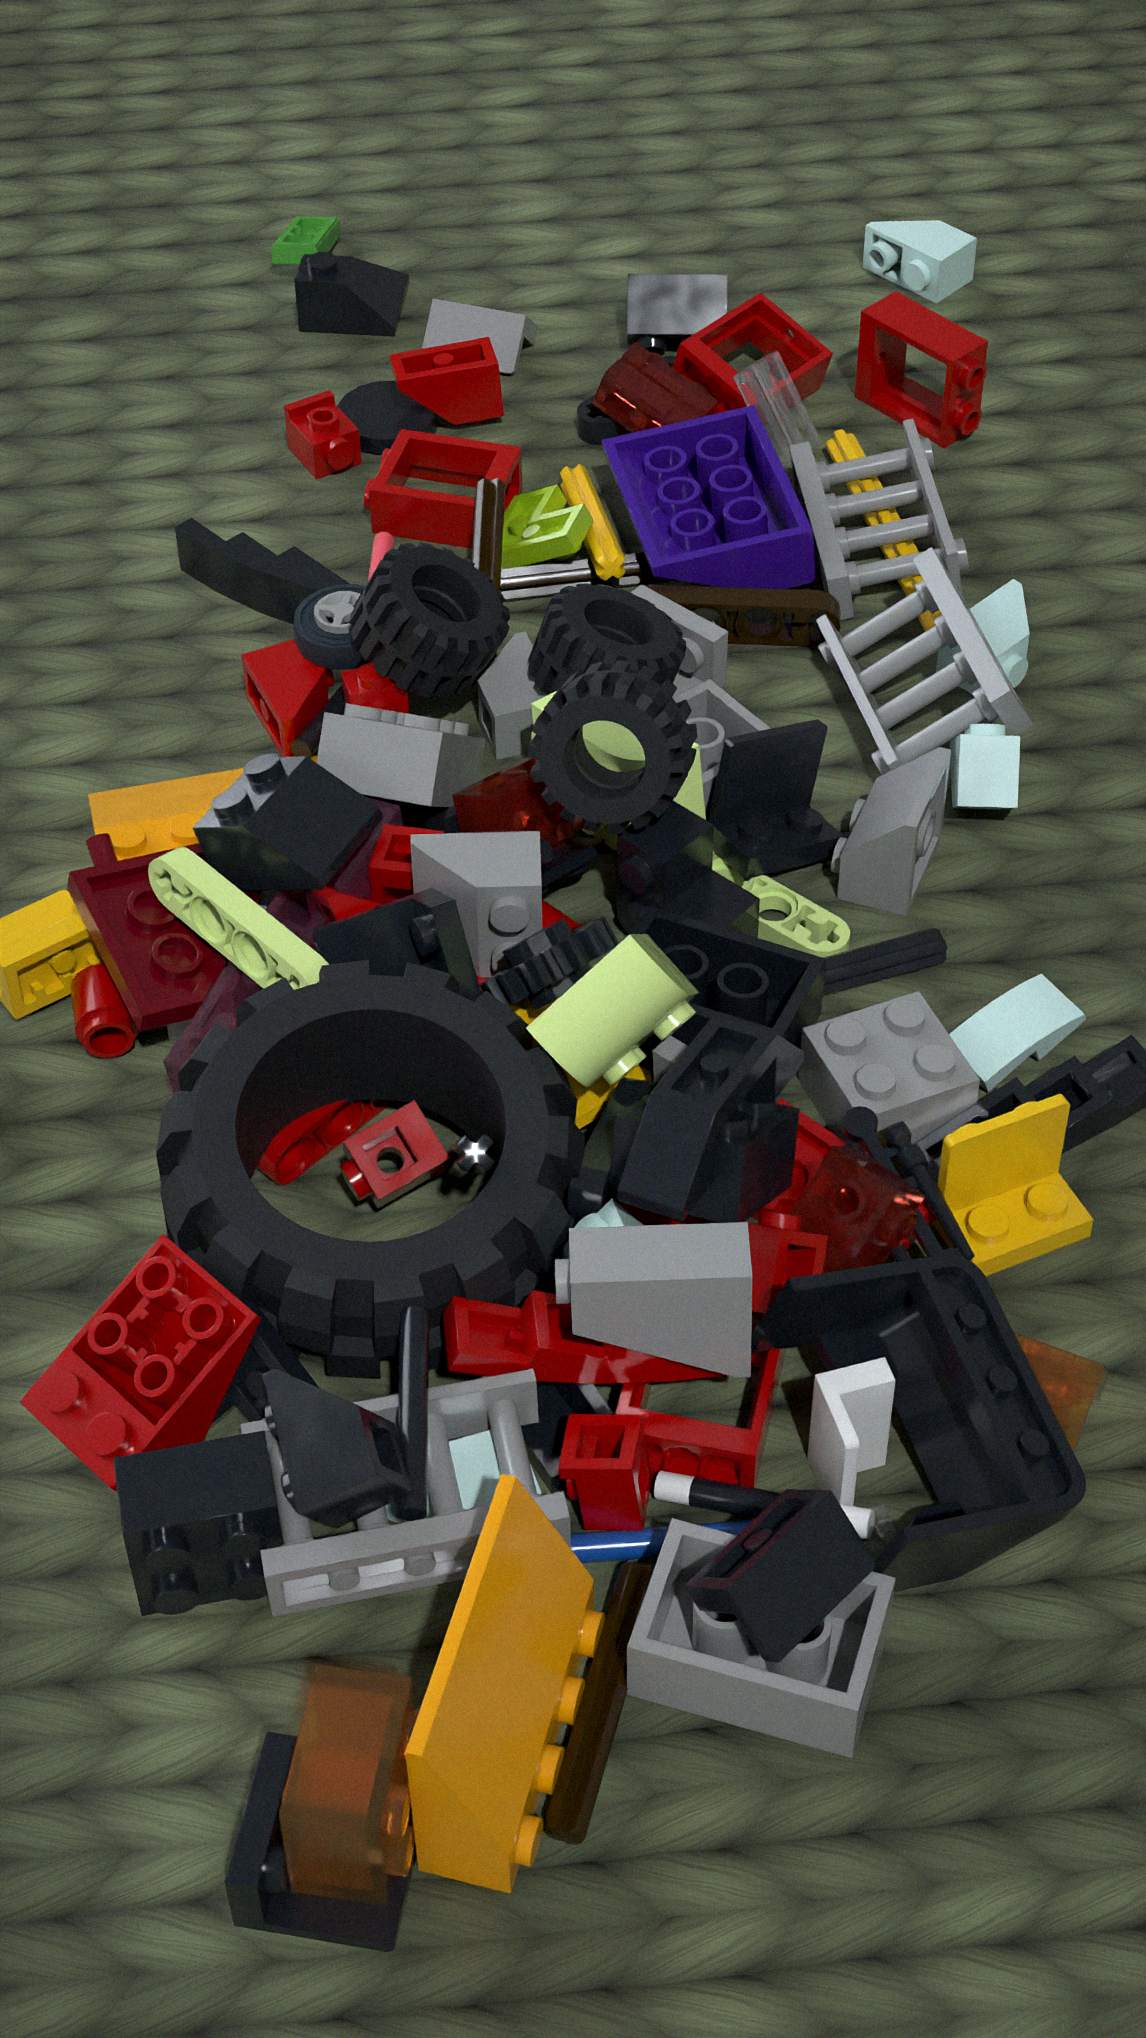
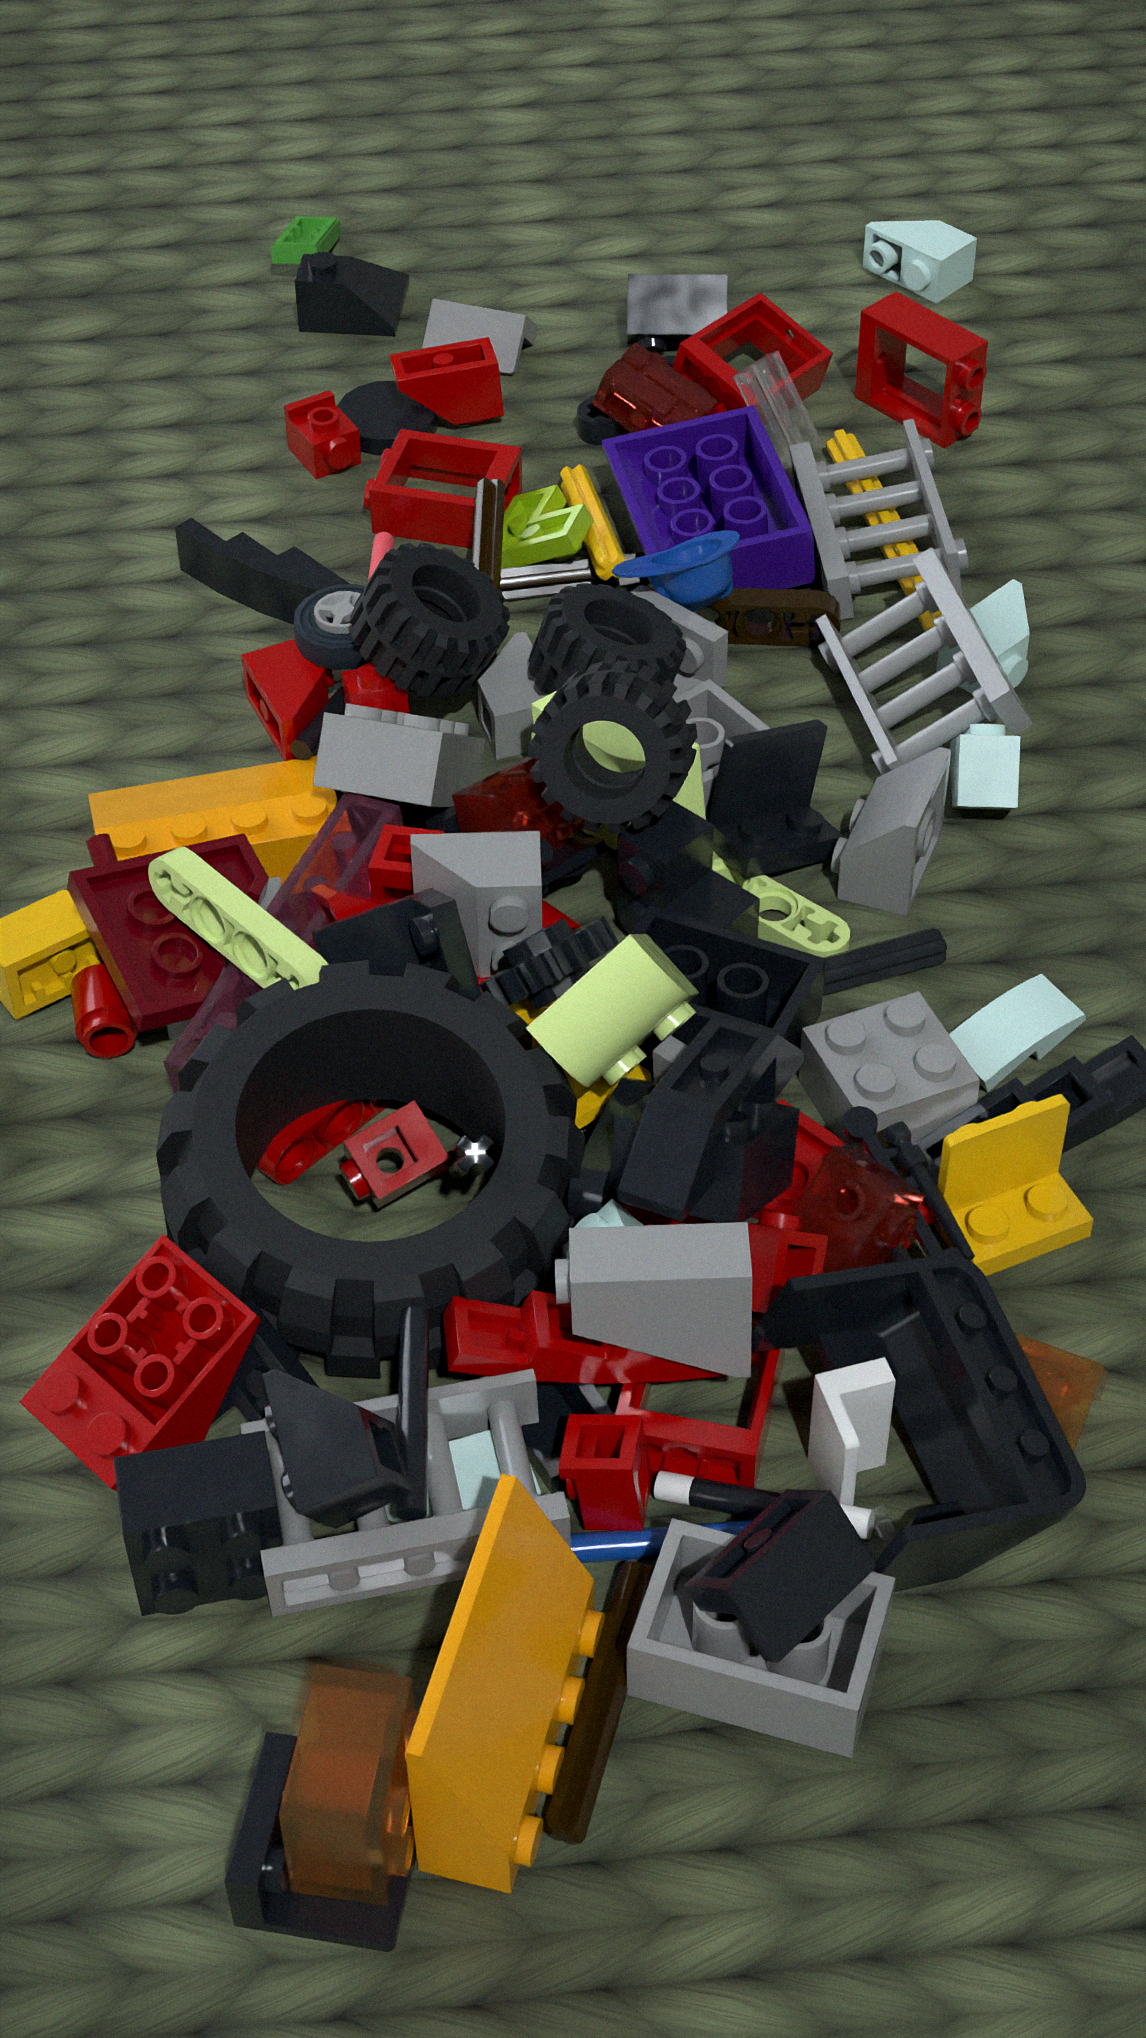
black slope [192,753,384,891] -> none
none -> blue piece [612,530,741,612]

